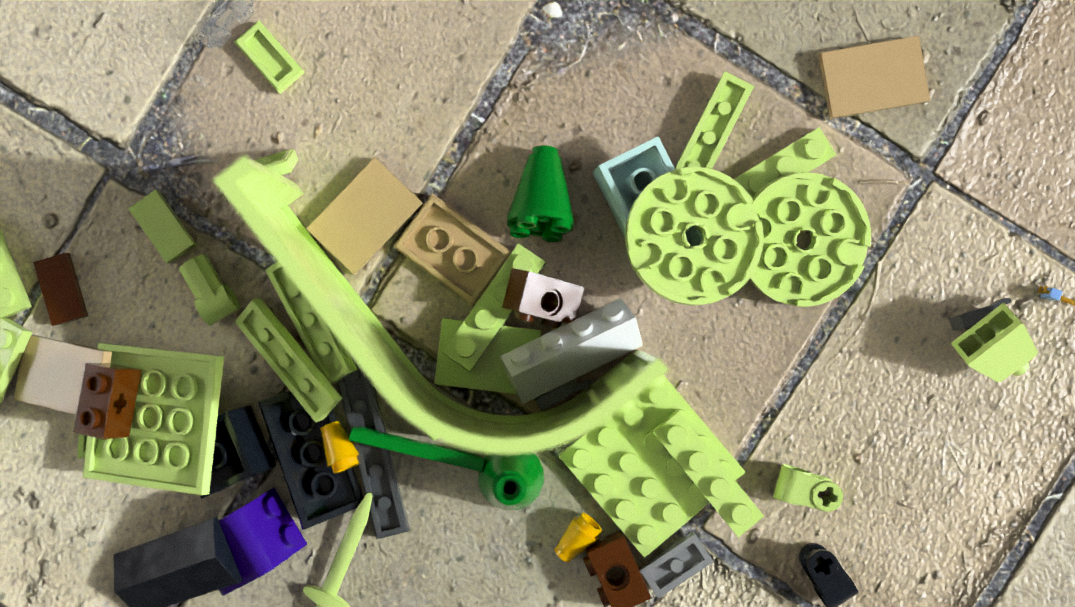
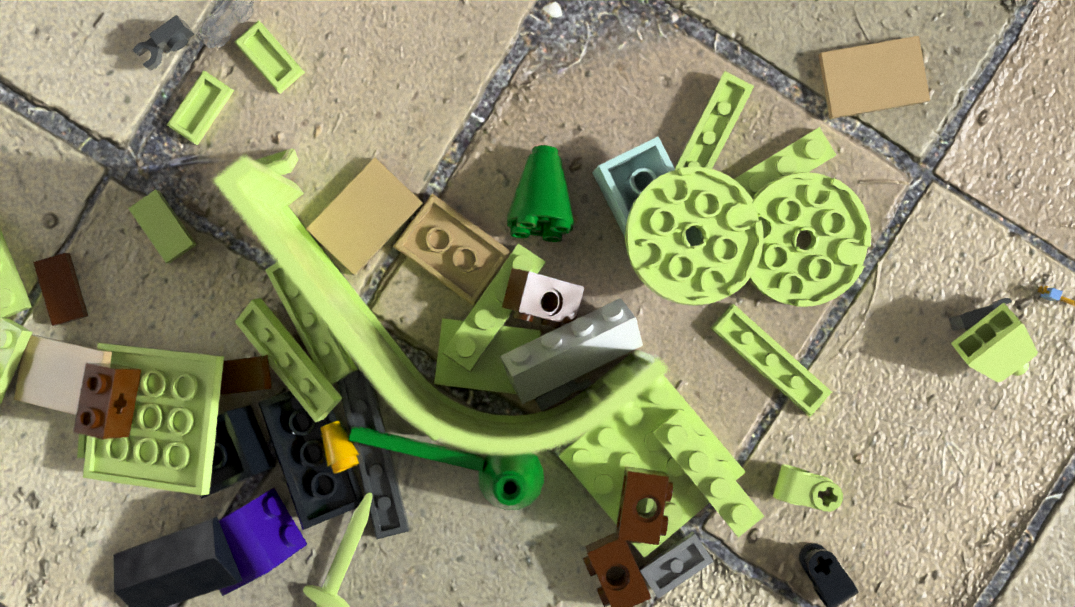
yellowish green piece [178,254,240,326] -> none
yellow cone [554,513,602,563] -> none
none -> dark grey plate [133,15,195,70]
none -> yellowish green tile [167,70,234,145]
none -> reddish brown tile [220,355,272,395]
none -> reddish brown brick [615,466,673,545]
none -> yellowish green tile [710,304,832,417]

